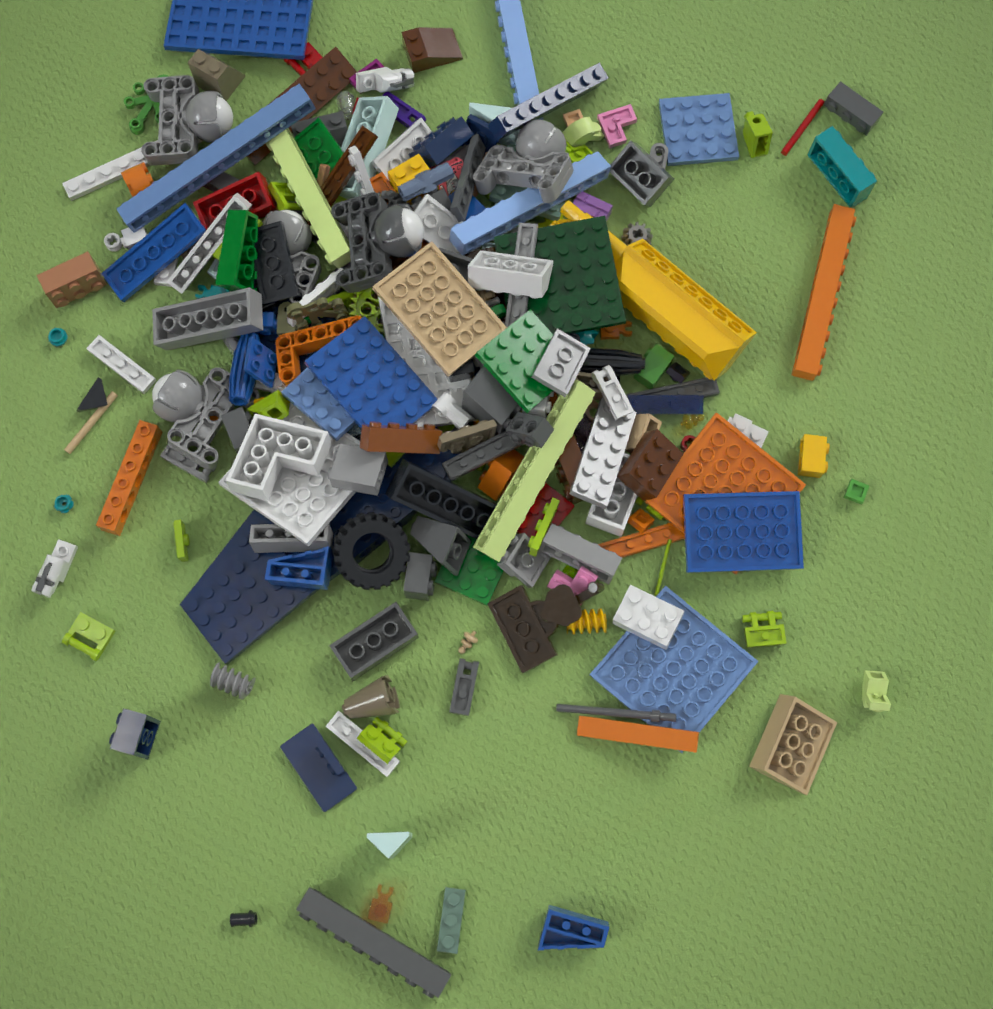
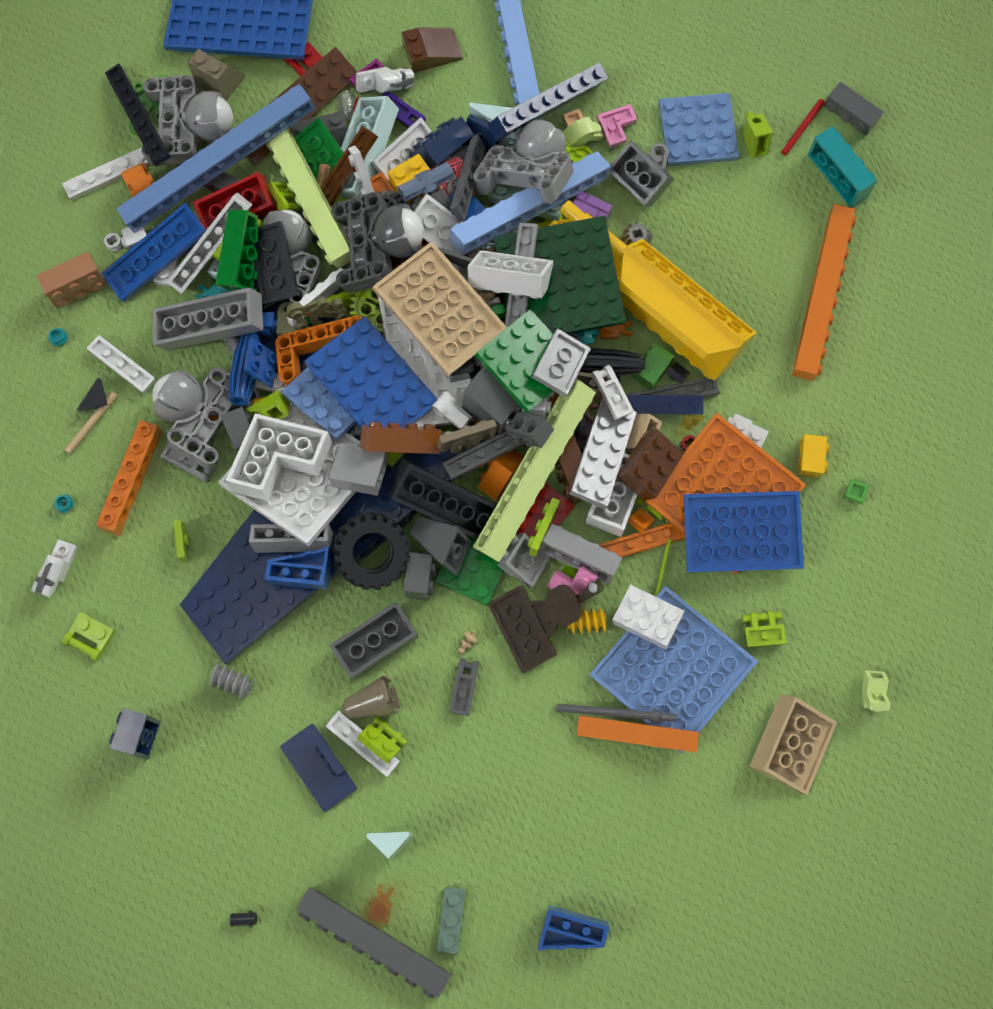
none -> black tile [105,63,171,167]

